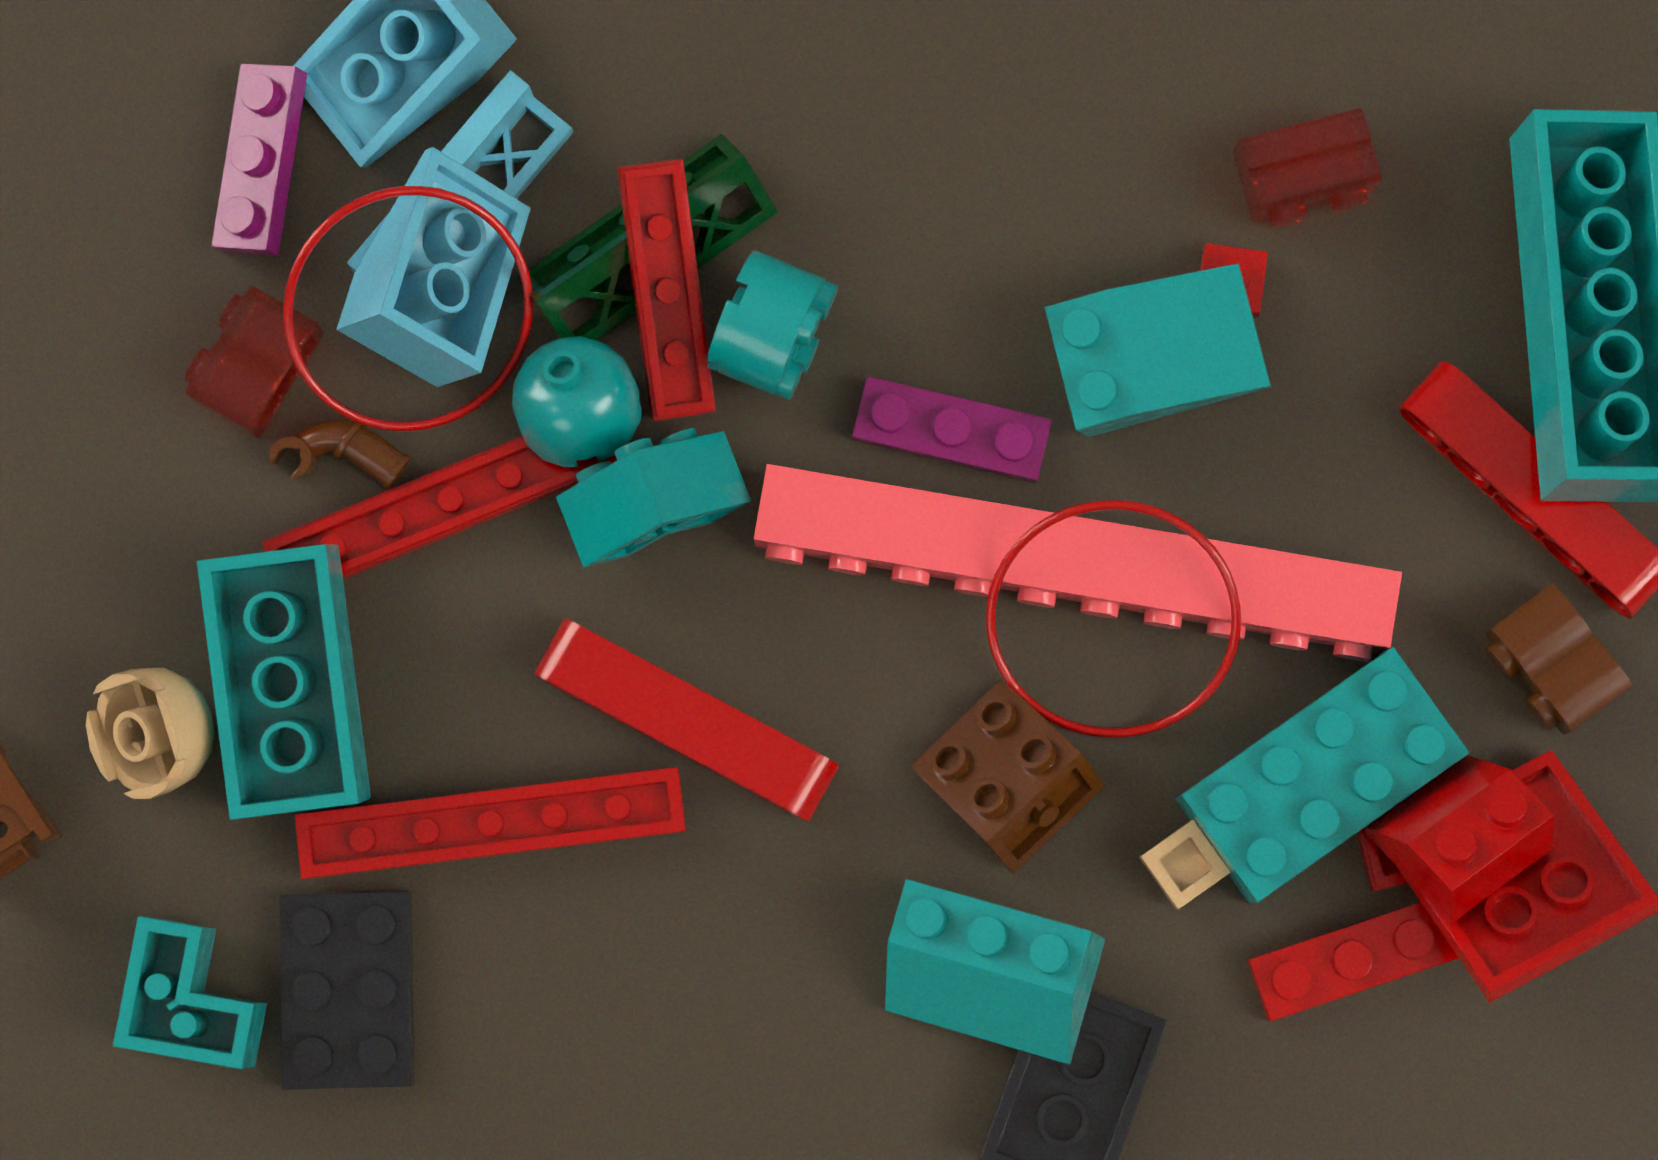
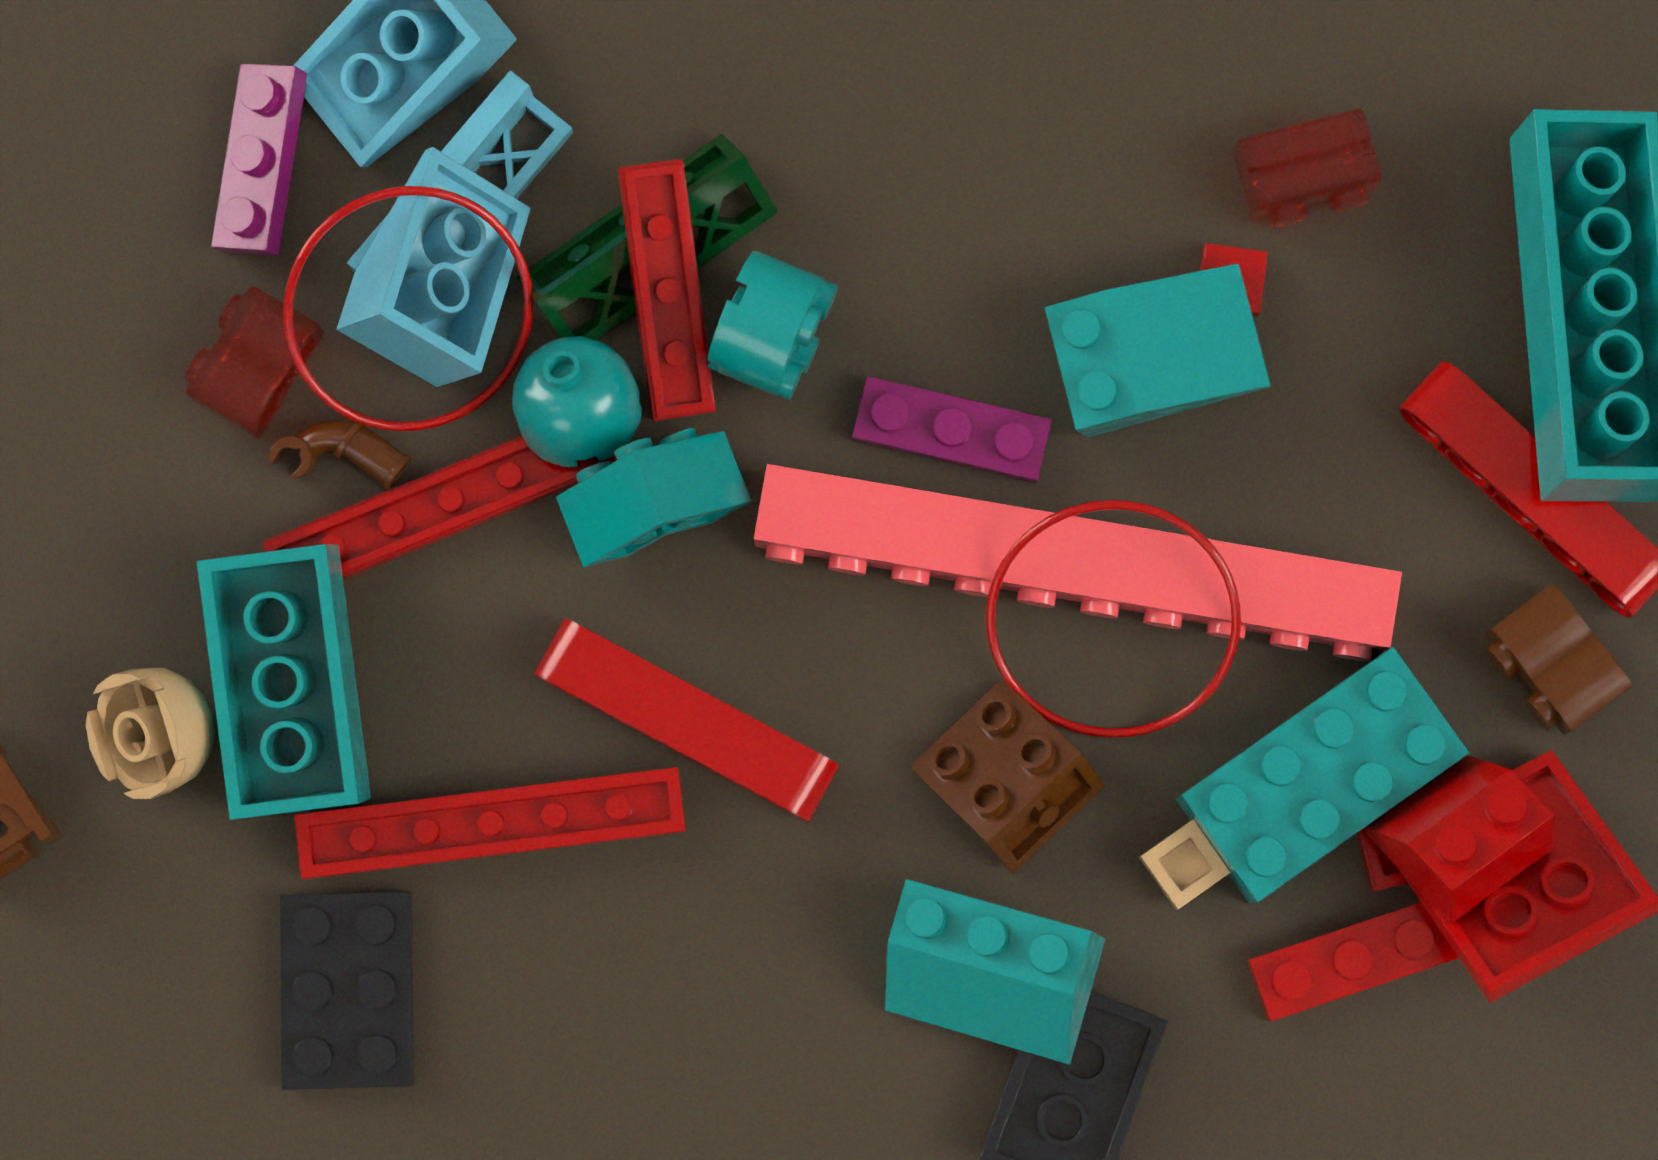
teal brick [113,916,267,1069] -> none

